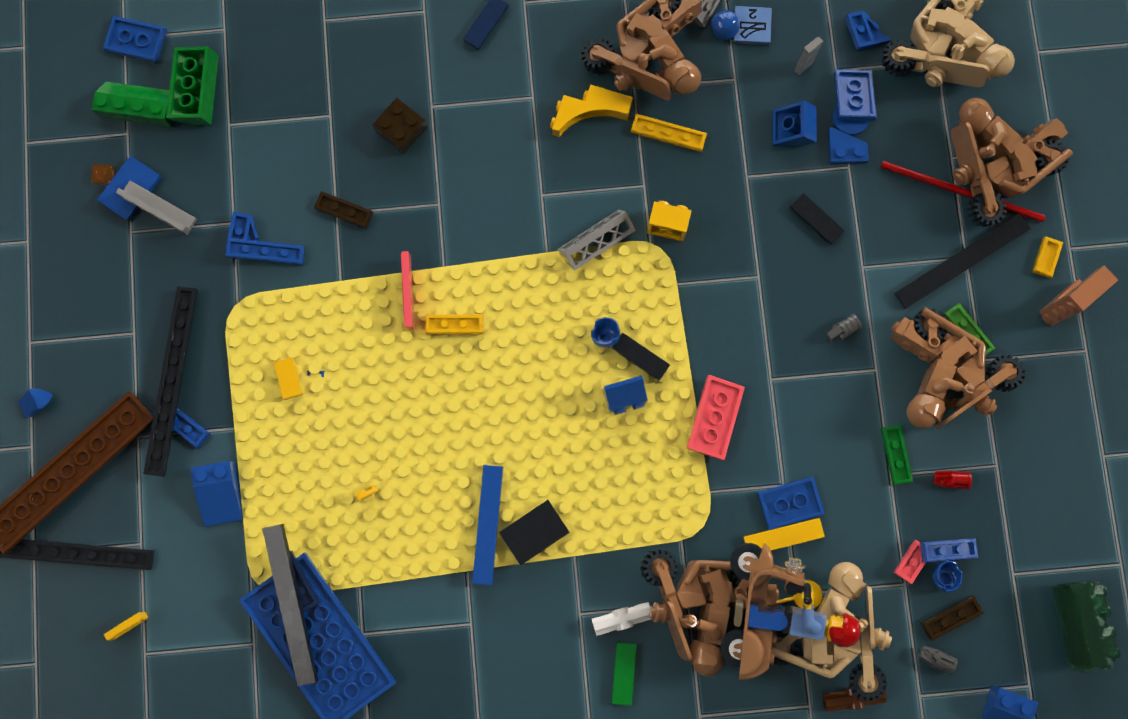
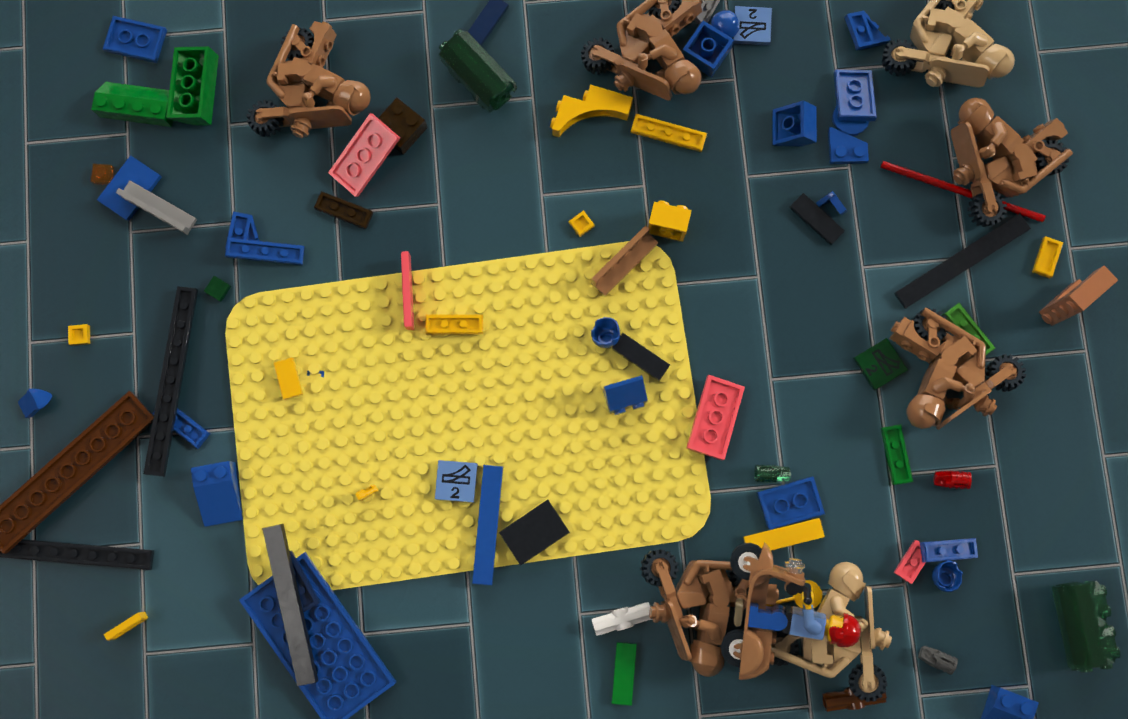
light grey fence [558,210,636,271] -> none
light grey tile [795,37,823,75] -> none
dark grey hinge [826,314,862,343] -> none
dark brown tile [920,595,984,641] -> none
none -> yellow tile [68,324,90,346]
none -> dark green tile [204,276,231,302]
none -> medium nougat piece [246,21,371,138]
none -> coral plate [328,114,400,197]
none -> medium blue tile [435,460,478,503]
none -> clear green brick [439,29,517,112]
none -> yellow tile [569,210,595,237]
none -> medium nougat fence [591,225,658,297]
none -> blue brick [682,21,734,78]
none -> clear green hinge [754,465,791,483]
none -> blue tile [816,191,847,216]
none -> dark green tile [853,338,908,390]

